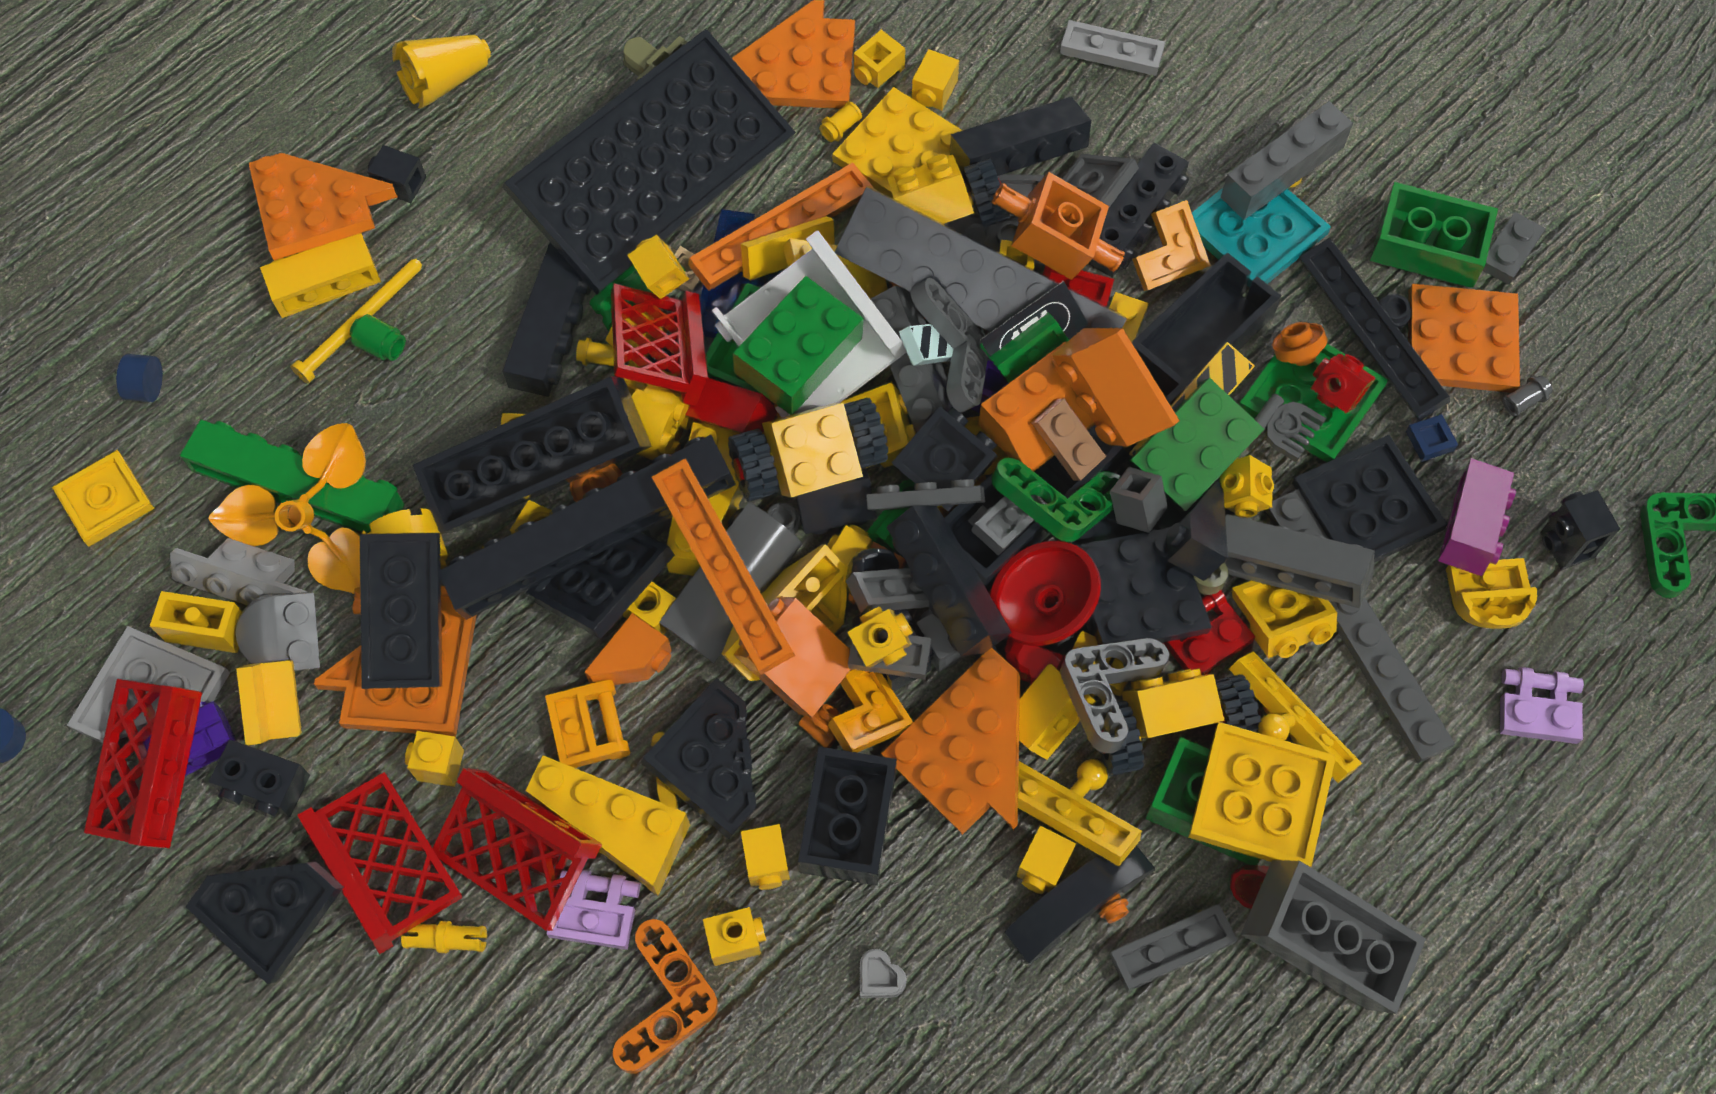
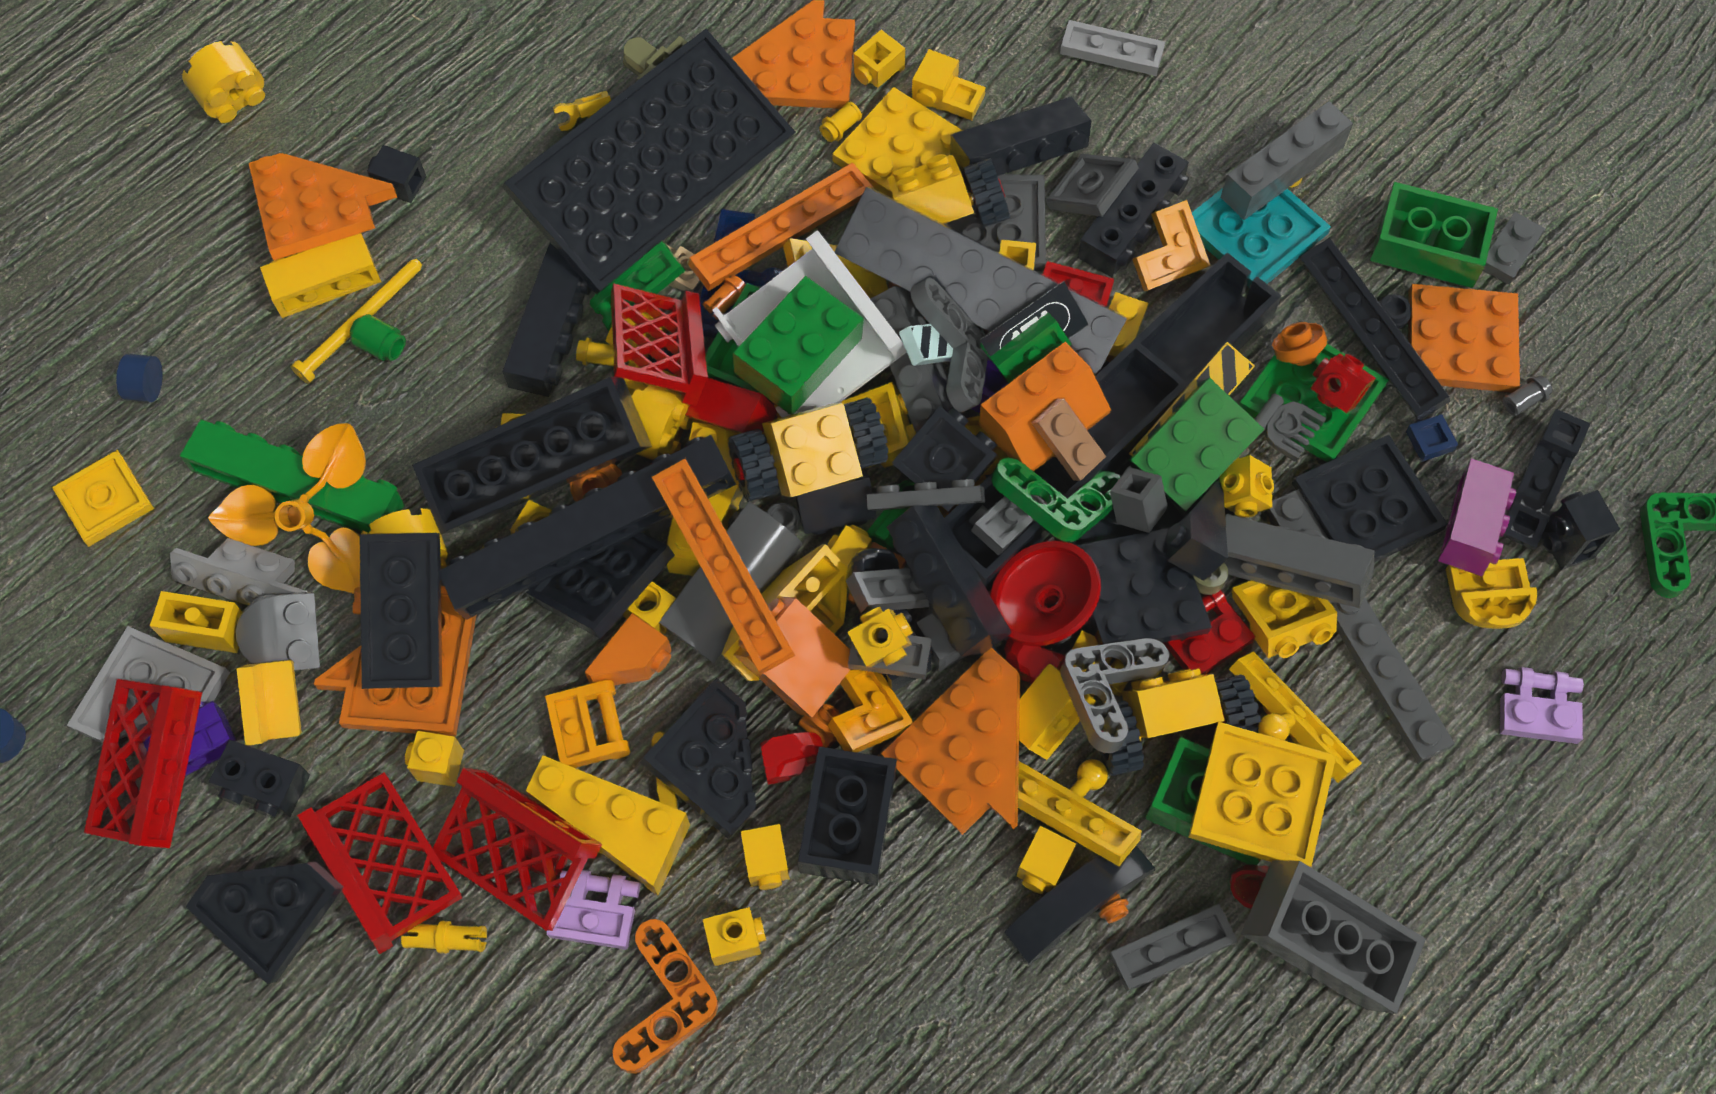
yellow cone [392,34,491,109] -> none
yellow brick [628,234,689,299] -> none
yellow tile [741,216,835,280] -> none
light grey tile [860,949,907,998] -> none
orange brick [992,172,1125,280] -> none
orange slope [1051,328,1180,447] -> none
none -> yellow brick [182,41,265,123]
none -> yellow plate [553,91,611,131]
none -> orange pin [703,275,746,320]
none -> red rock [760,732,823,785]
none -> yellow plate [941,76,986,121]
none -> black slope [1503,409,1591,550]

